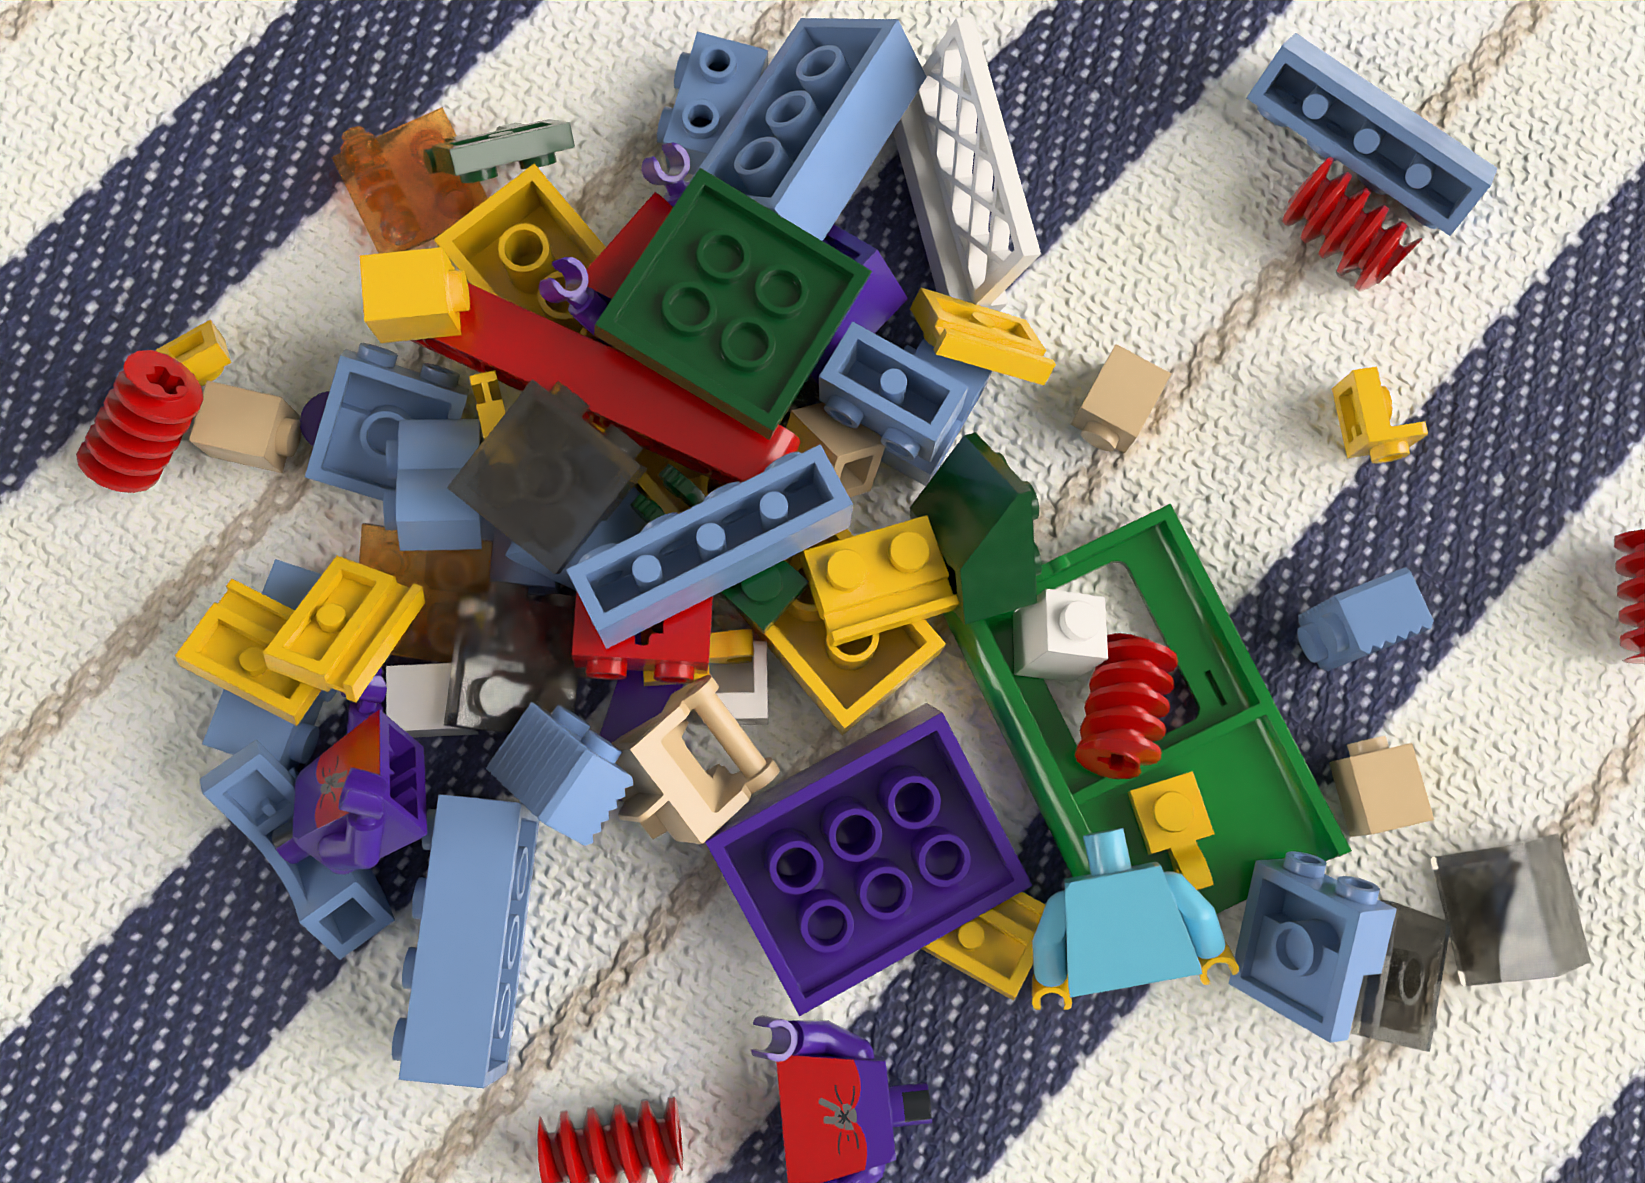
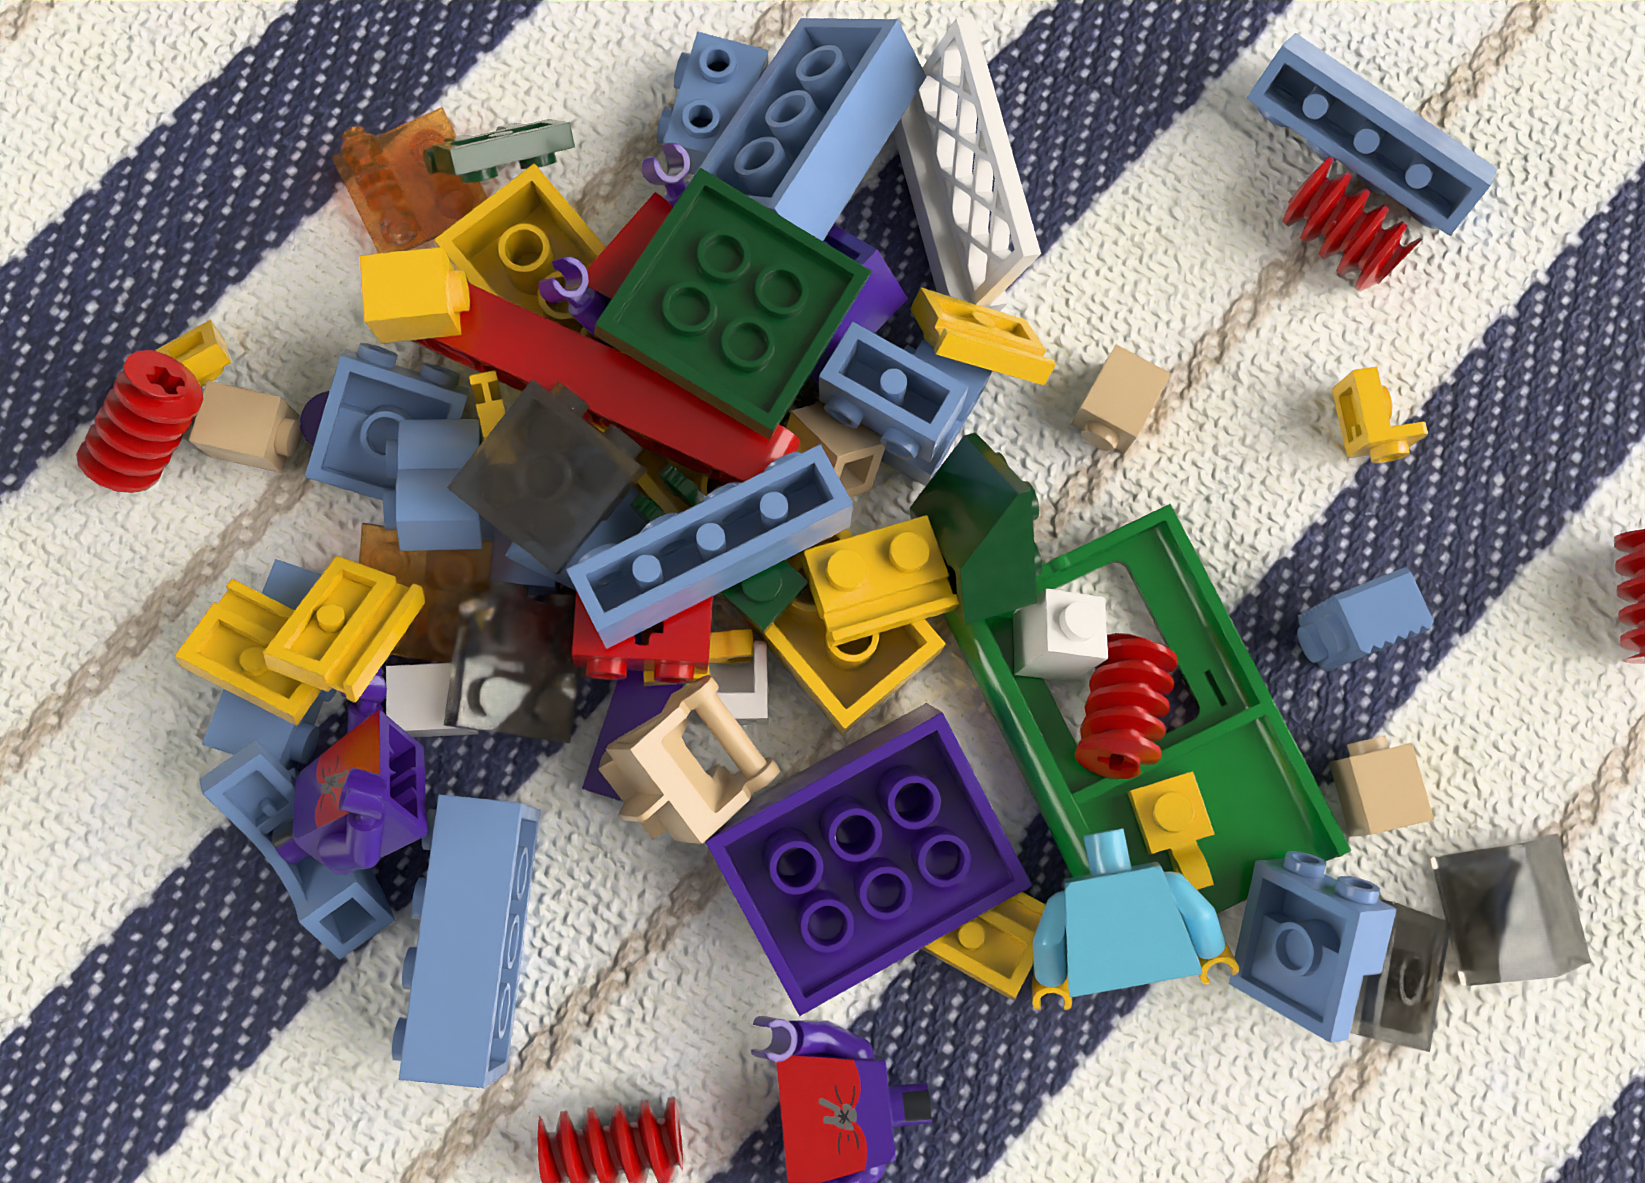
medium blue brick [486,702,633,846] -> none

